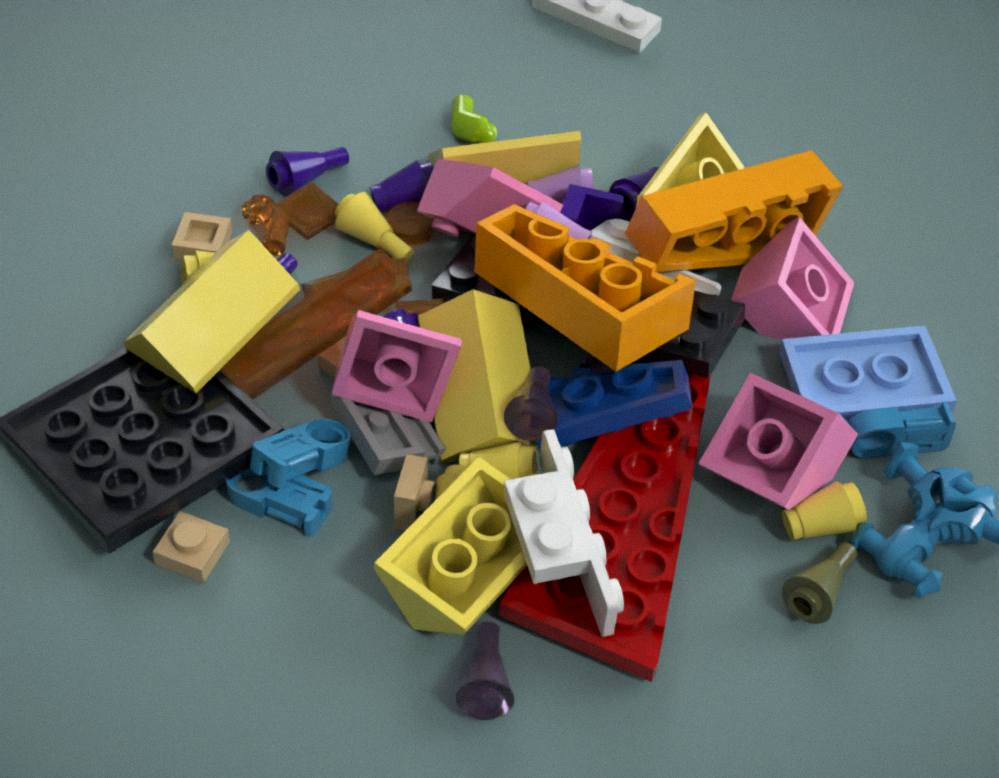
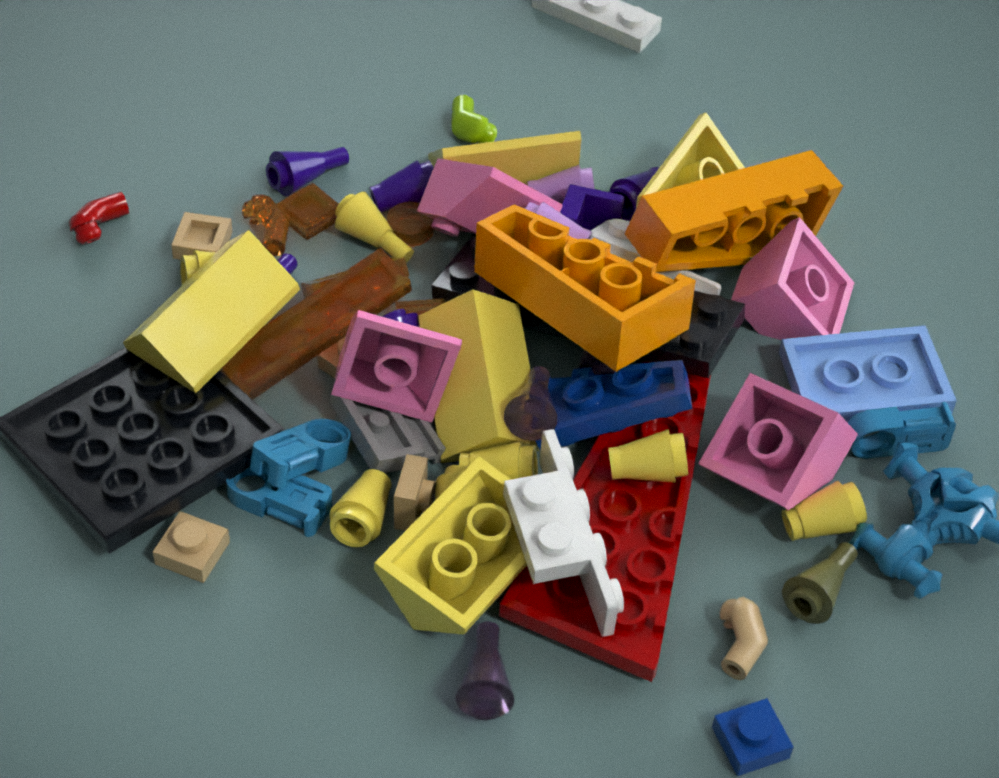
none -> red arm [69,192,129,245]
none -> light yellow cone [330,469,392,547]
none -> light yellow cone [608,429,688,483]
none -> blue plate [712,698,794,776]
none -> tan arm [720,597,768,680]

